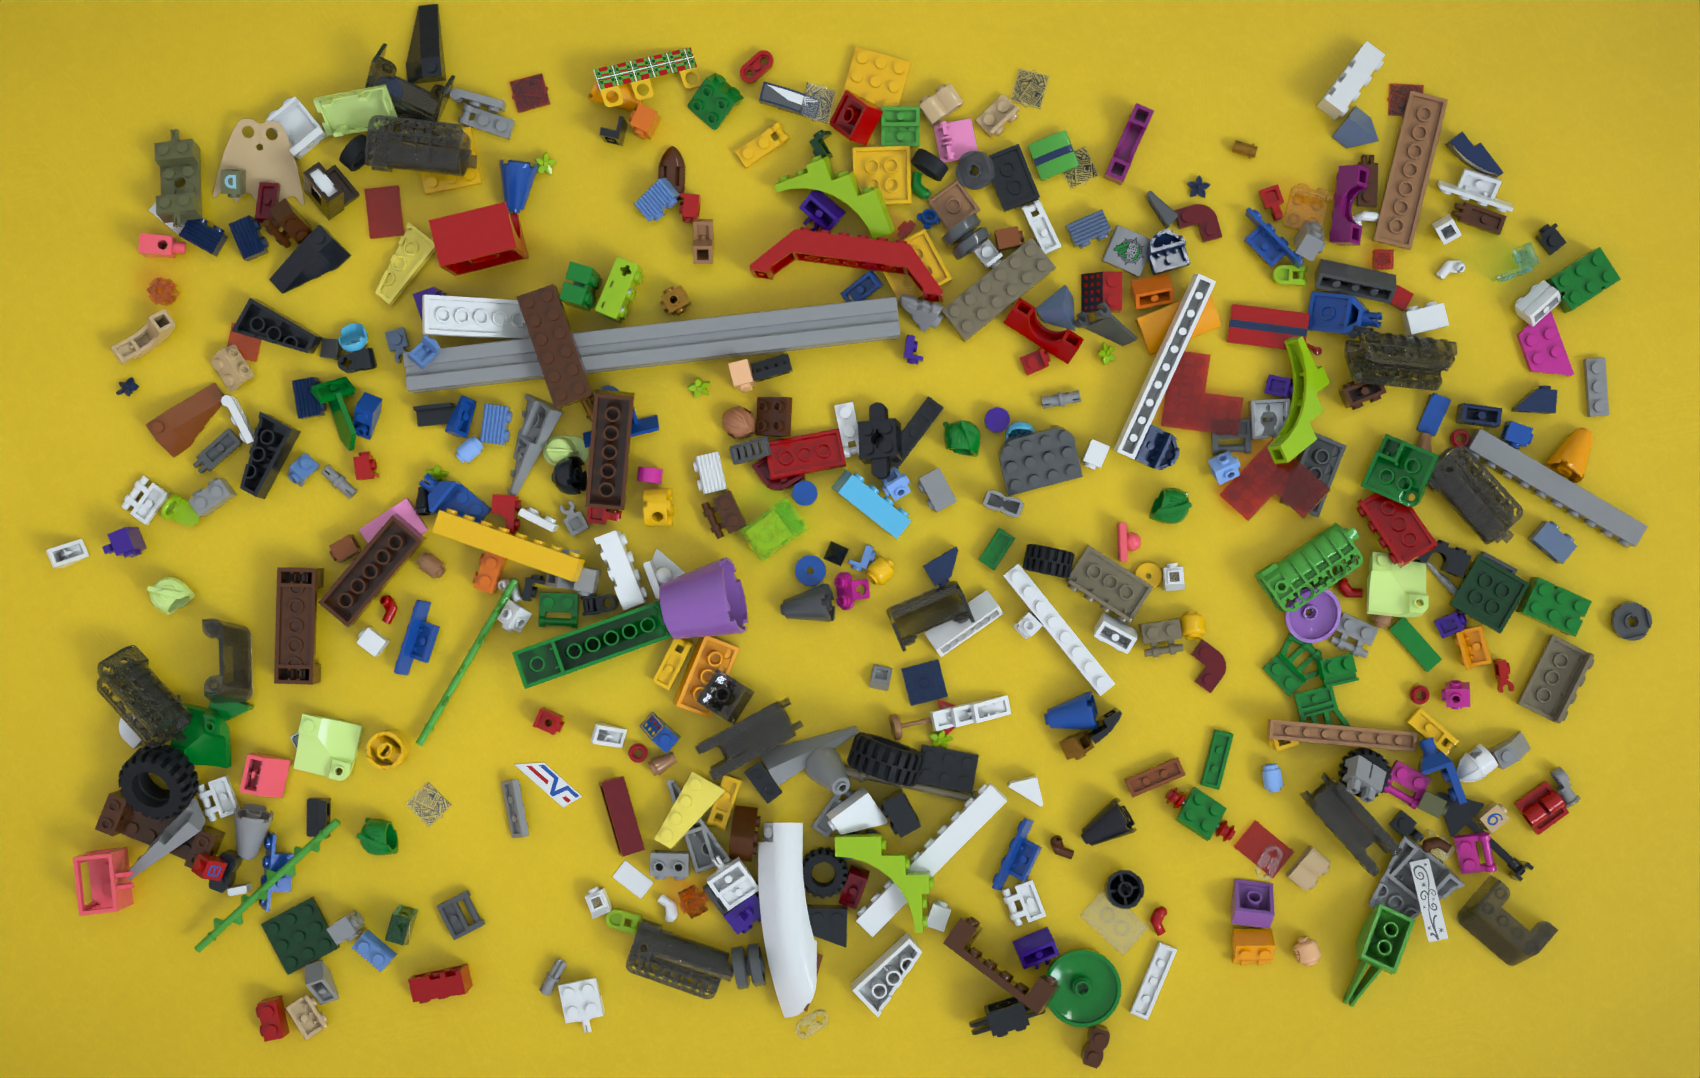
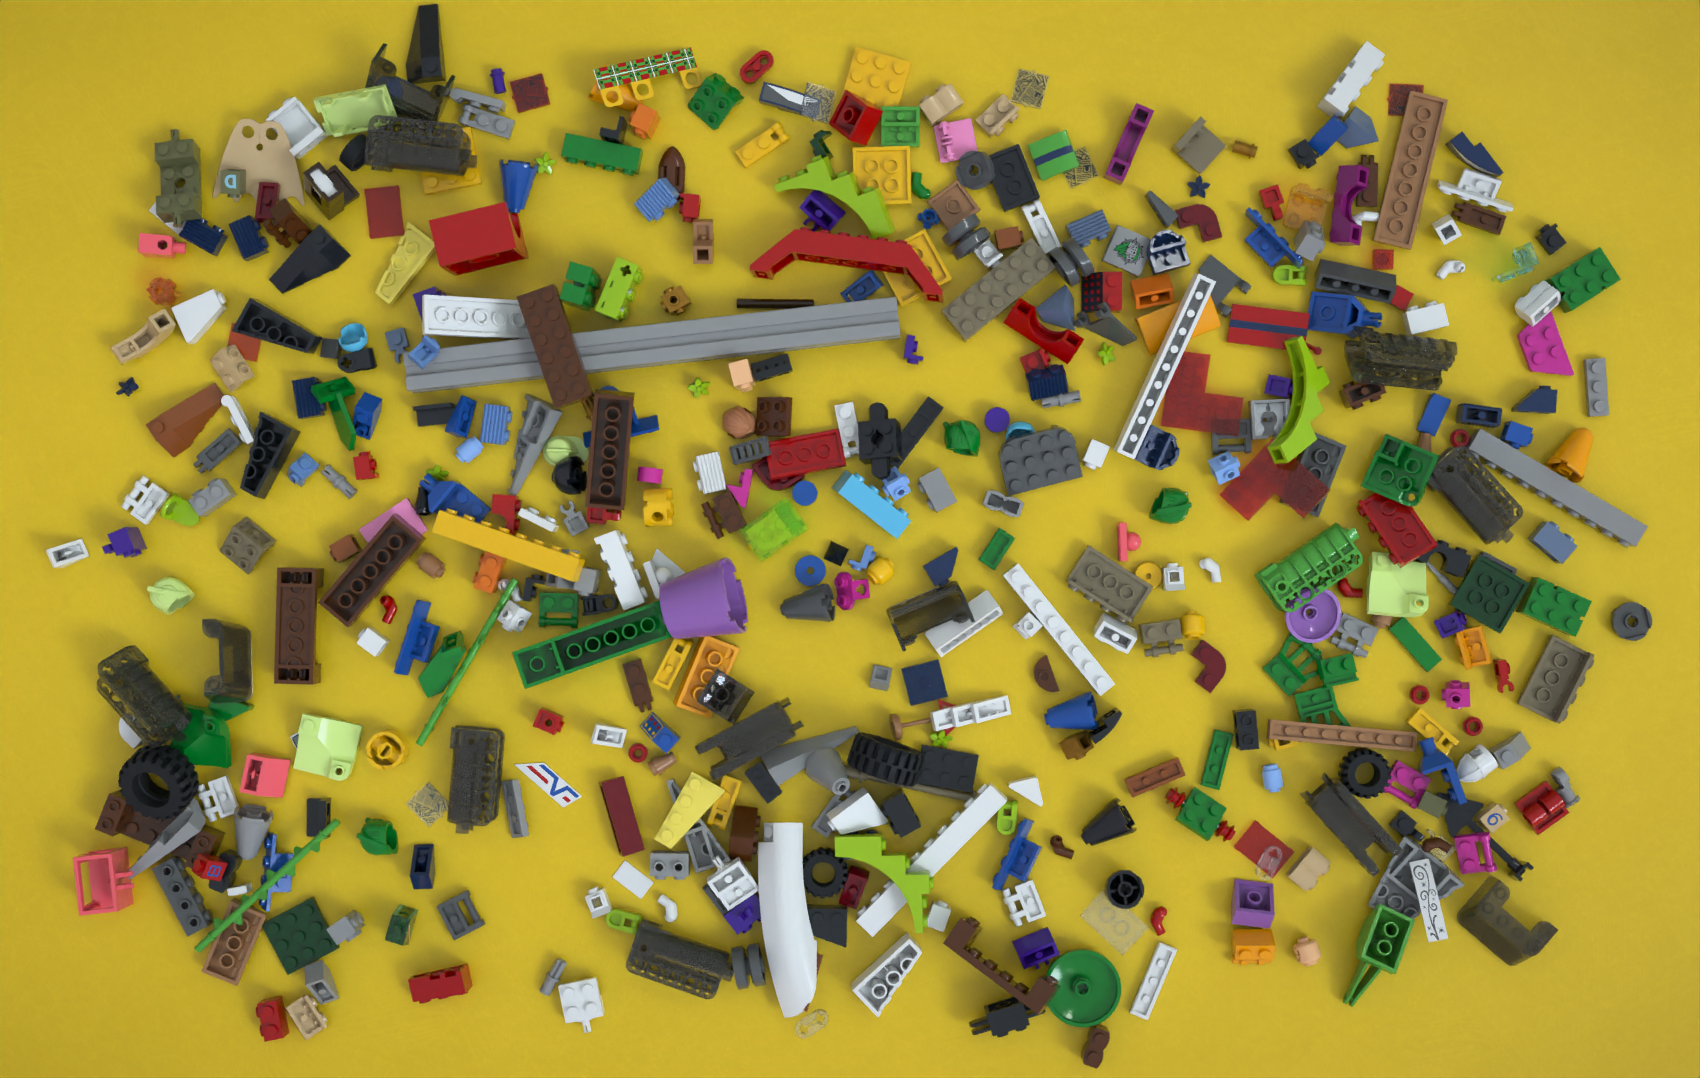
medium blue brick [352,930,397,972] -> none
clear orange brick [678,884,708,919] -> none
clear red plate [897,220,916,240] -> none
light grey rock [898,294,943,332] -> none
black tyre [911,148,949,181] -> none
black tyre [1022,544,1075,578] -> none
light grey hips [1342,755,1387,803] -> none
none -> dark grey brick [152,856,214,937]
none -> white slope [171,289,227,345]
none -> medium nougat slope [201,898,267,986]
none -> dark tan bracket [220,517,276,574]
none -> dark blue slope [410,844,435,889]
none -> green piece [418,630,466,698]
none -> clear smoke piece [447,725,505,834]
none -> dark purple pin [489,68,507,94]
none -> green brick [561,133,643,176]
none -> reddish brown hinge [623,659,654,713]
none -> dark pink slope [726,469,754,508]
none -> dark brown piece [737,299,814,309]
none -> lime plate [996,800,1018,835]
none -> dark blue brick [1025,364,1069,401]
none -> reddish brown plate [1033,655,1059,692]
none -> dark grey wheel [1048,237,1094,287]
none -> dark tan bracket [1172,116,1226,174]
none -> dark grey flag [1198,255,1252,318]
none -> white arm [1199,558,1221,583]
none -> black brick [1233,709,1259,751]
none -> black bracket [1288,139,1320,169]
none -> blue slope [1308,114,1349,156]
none -> red plate [1463,717,1483,736]

